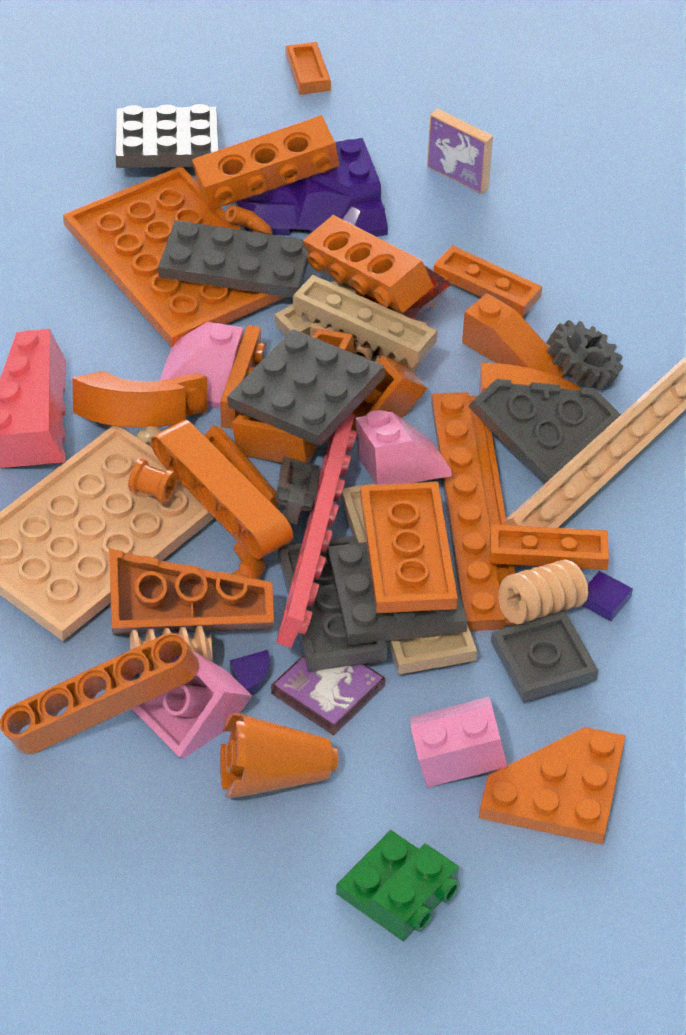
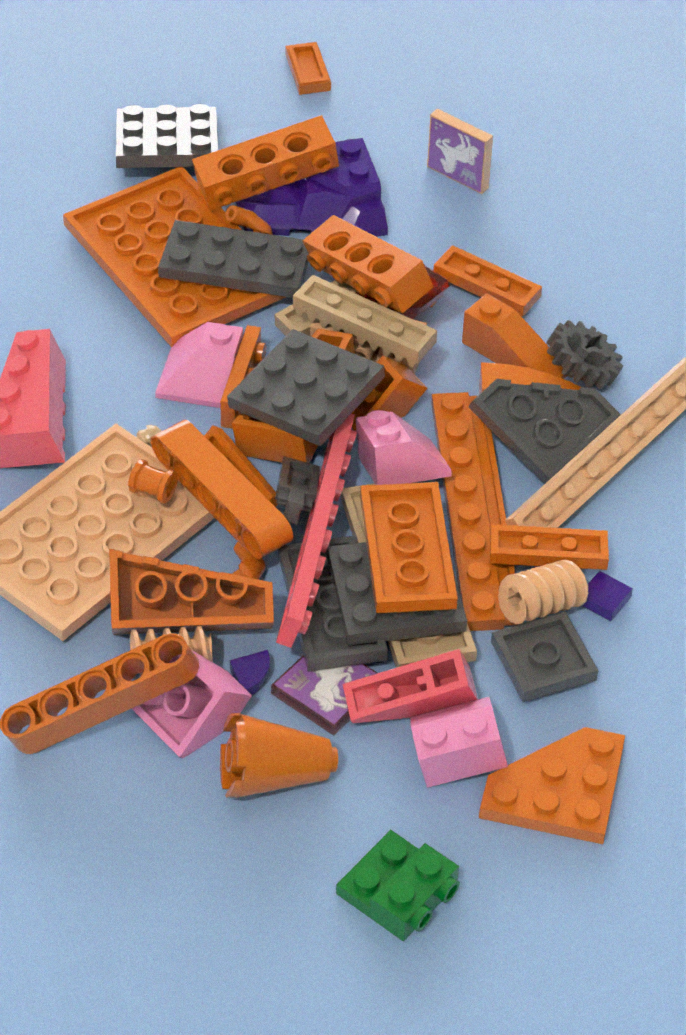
orange arch [72,371,207,427] -> none
none -> coral slope [342,649,478,724]

